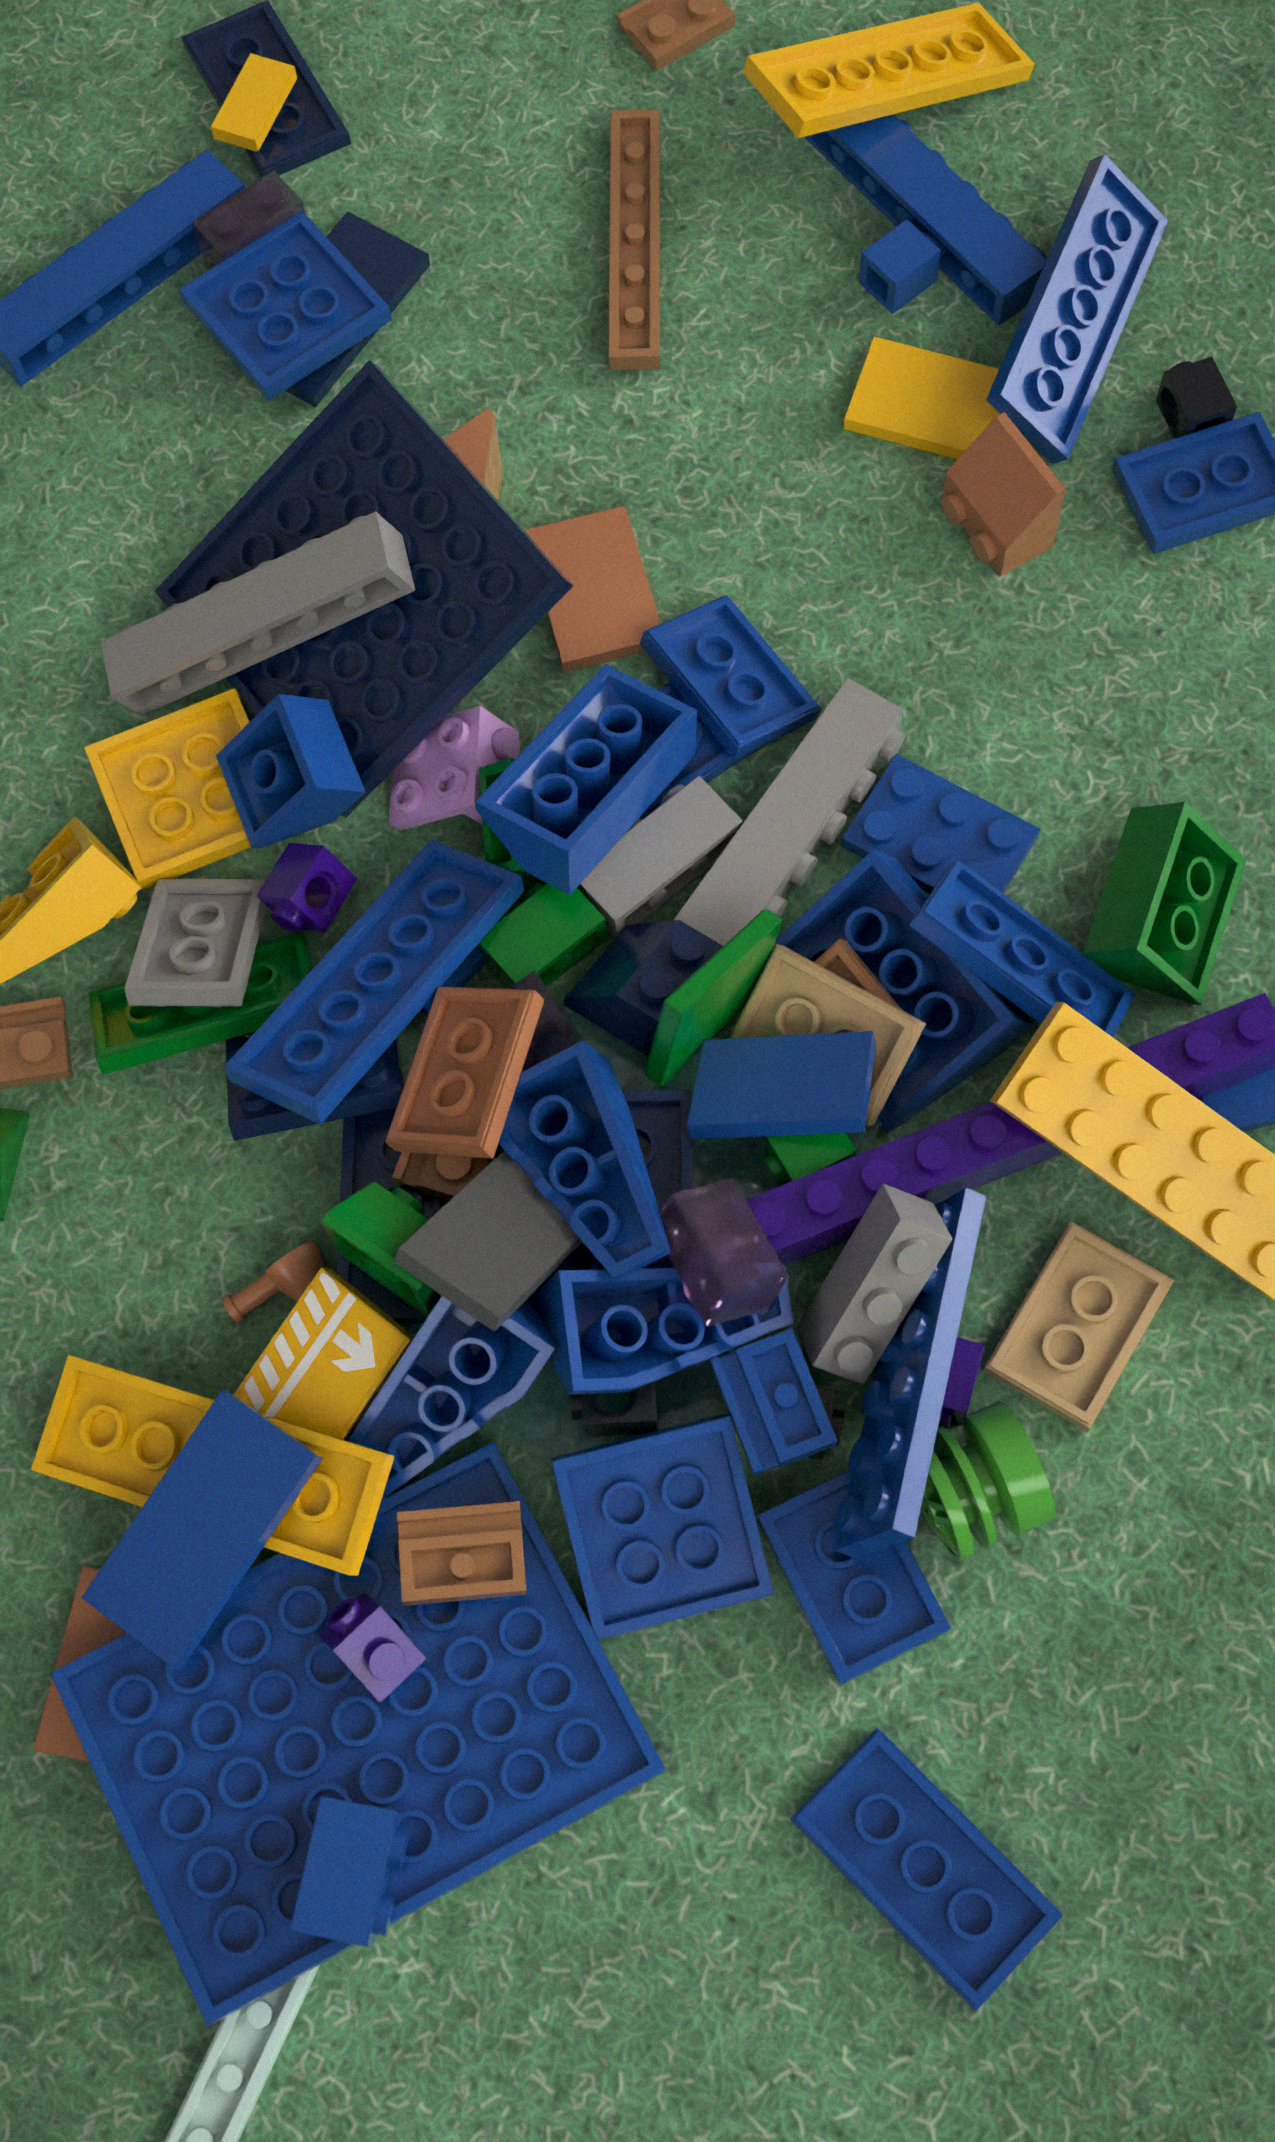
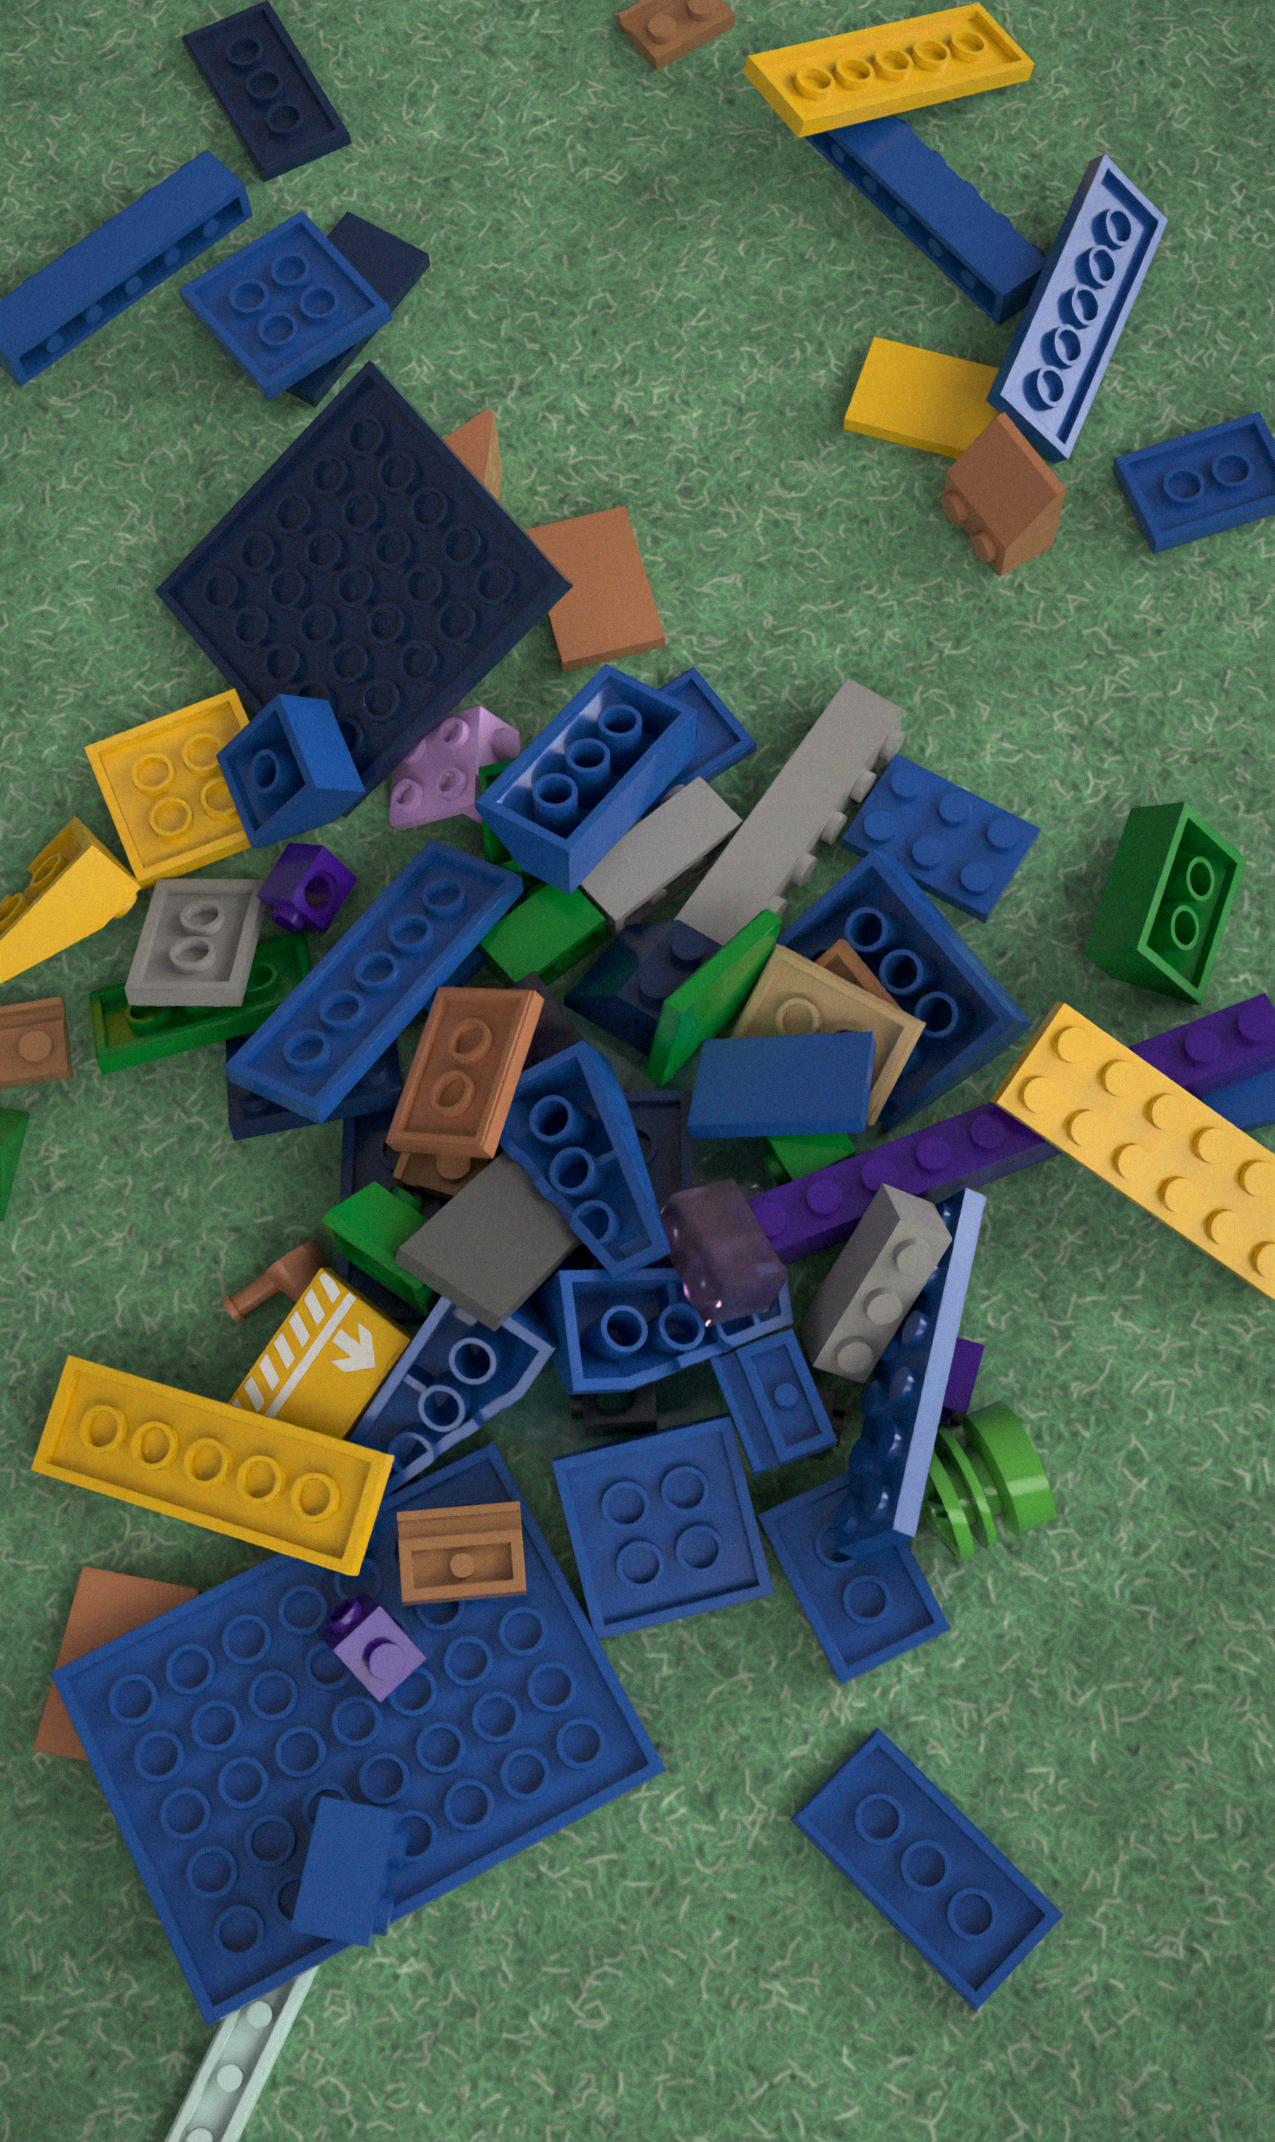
blue tile [81,1389,323,1669] -> none
light grey brick [101,511,415,715] -> none
clear purple brick [192,170,306,268] -> none
yellow tile [211,53,297,152] -> none
medium nougat plate [609,109,660,370] -> none
blue tile [640,595,821,759] -> none
blue brick [859,219,941,314] -> none
blue tile [909,859,1135,1038] -> none
tan tile [983,1221,1174,1432] -> none
black brick [1156,357,1237,439] -> none

